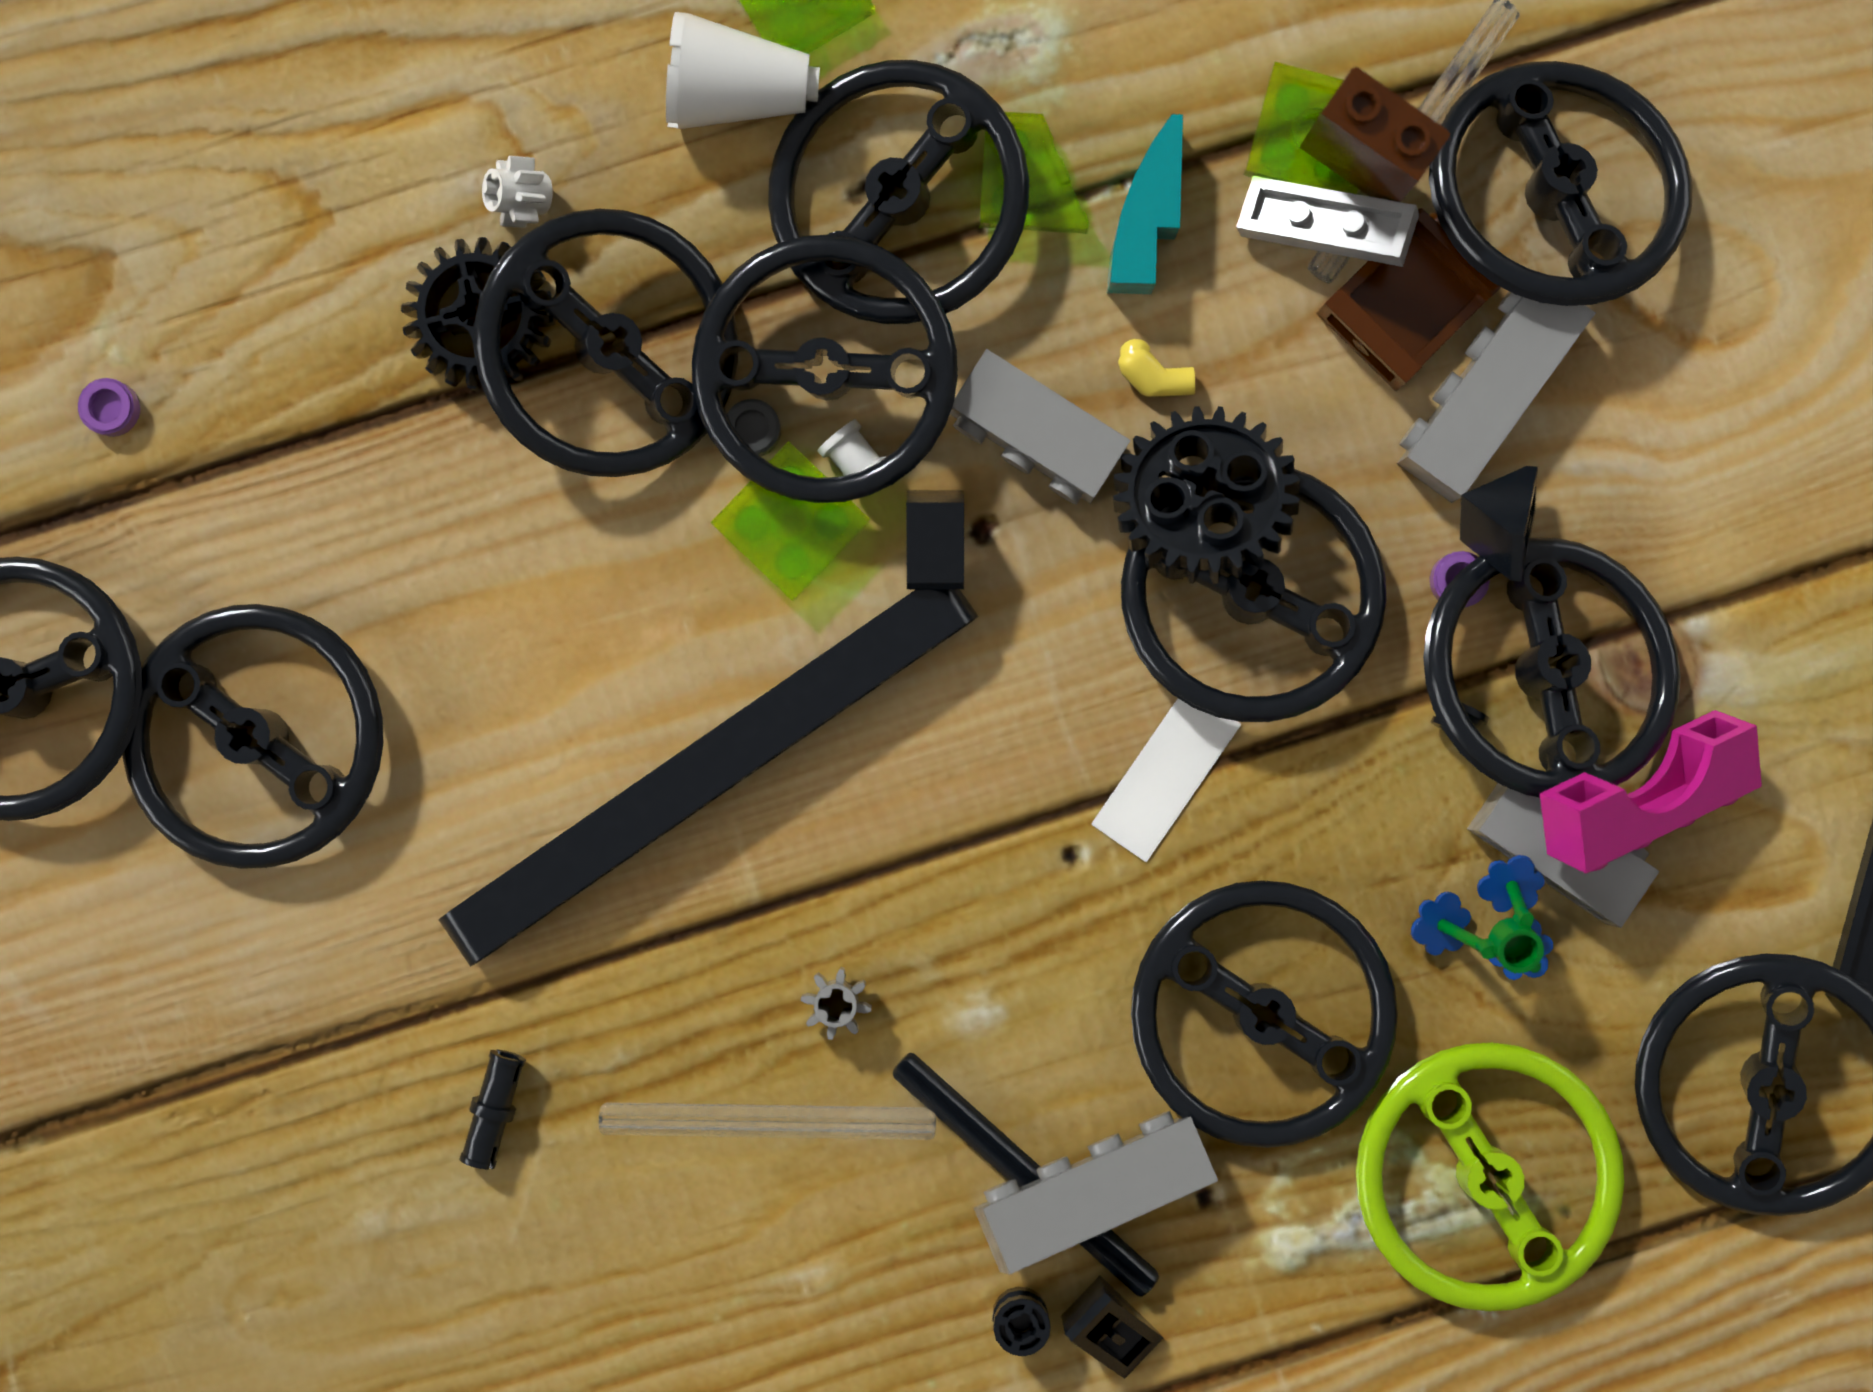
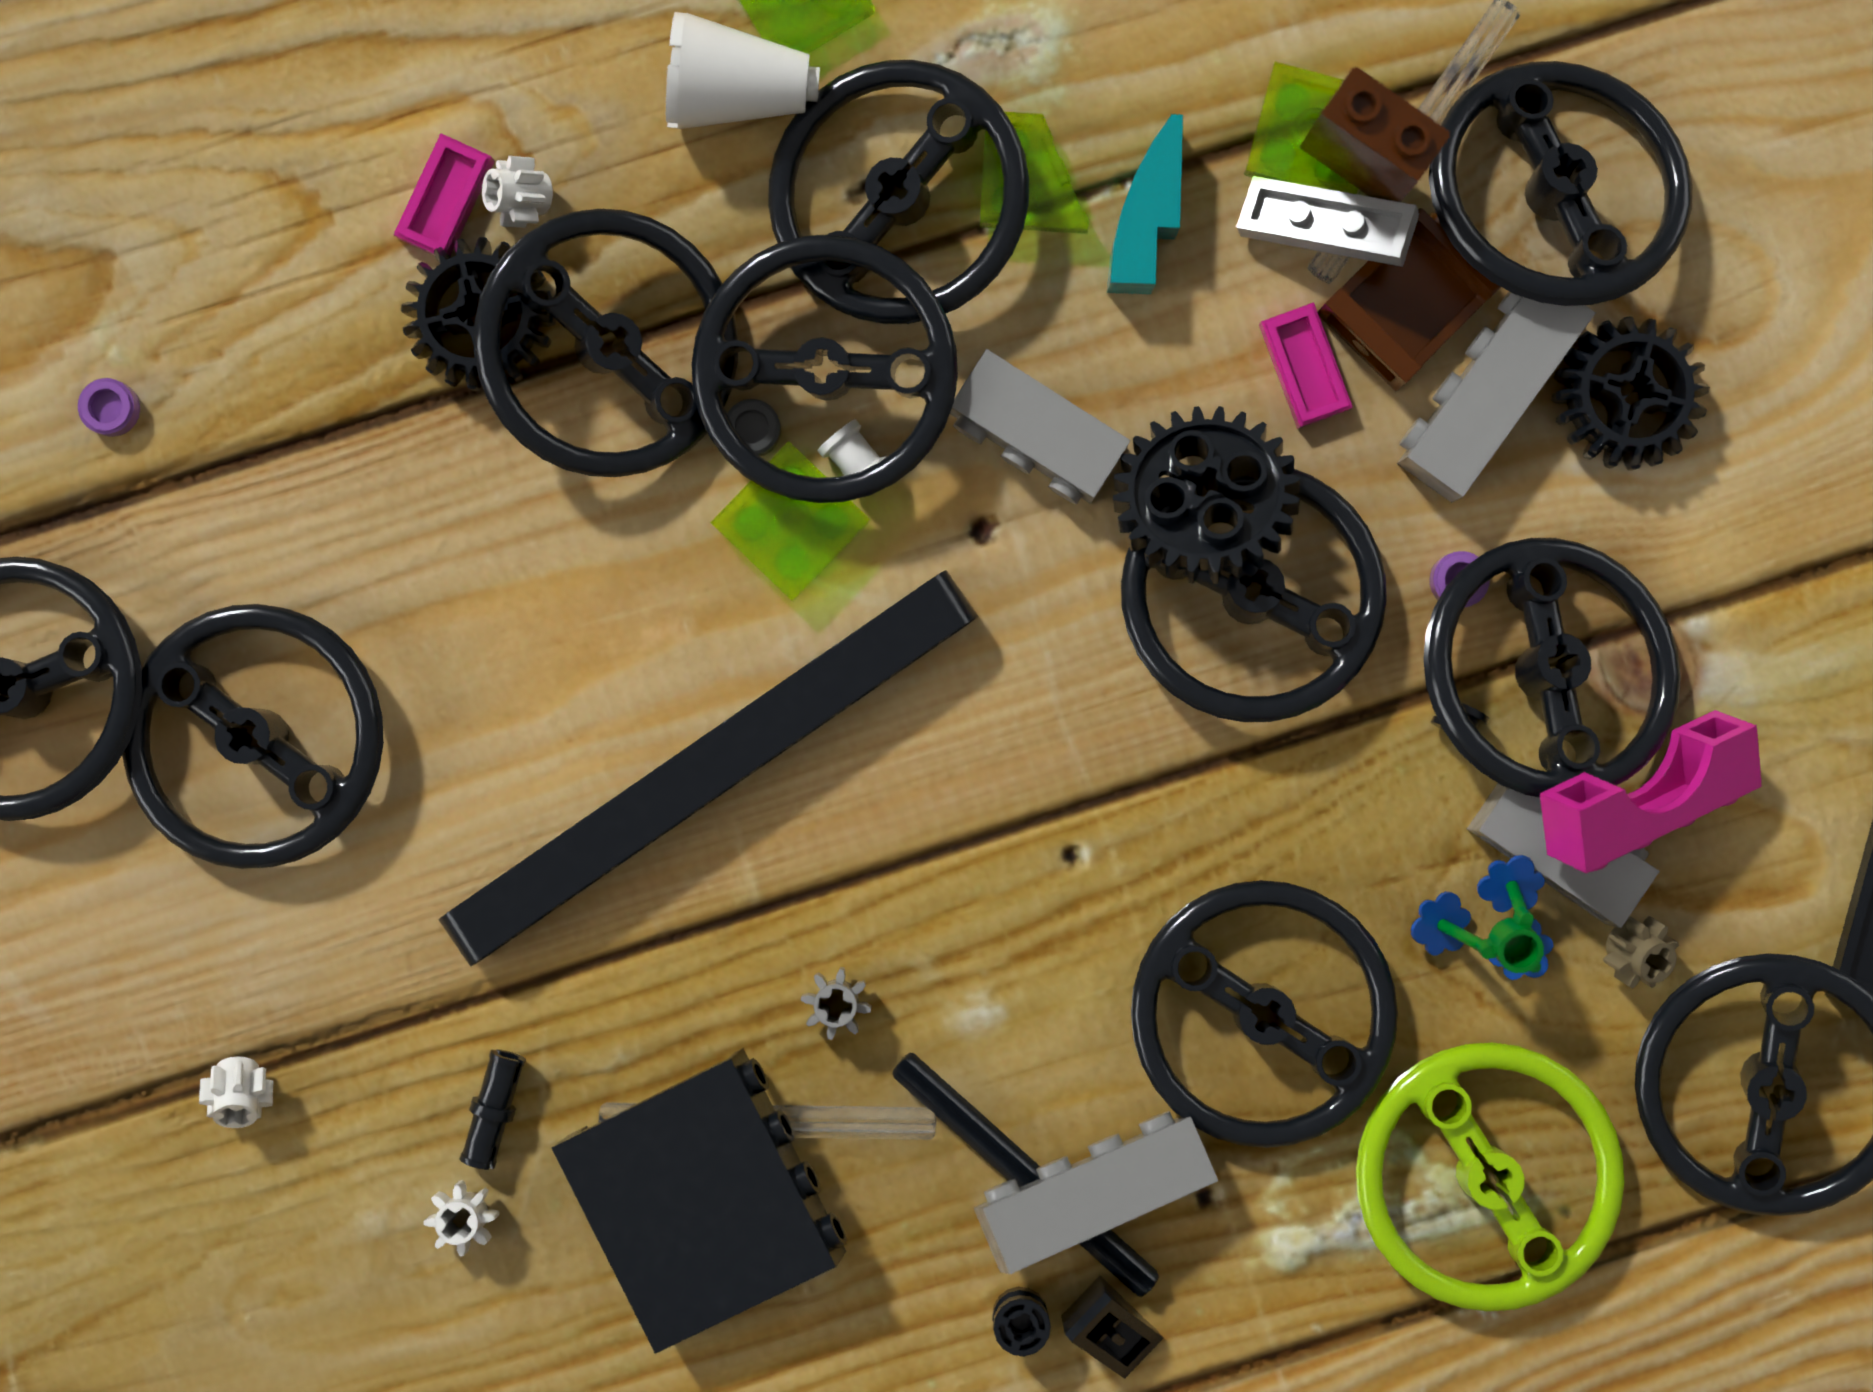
black slope [906,490,964,589] -> none
white sticker [1091,698,1241,862] -> none
light yellow arm [1118,339,1195,397] -> none
black slope [1460,466,1538,582] -> none
none -> white gear [199,1057,273,1128]
none -> dark pink tile [393,133,495,256]
none -> white gear [423,1180,499,1256]
none -> black panel [551,1048,847,1354]
none -> dark pink tile [1259,302,1353,429]
none -> black gear [1551,316,1710,471]
none -> dark tan gear [1603,916,1679,989]

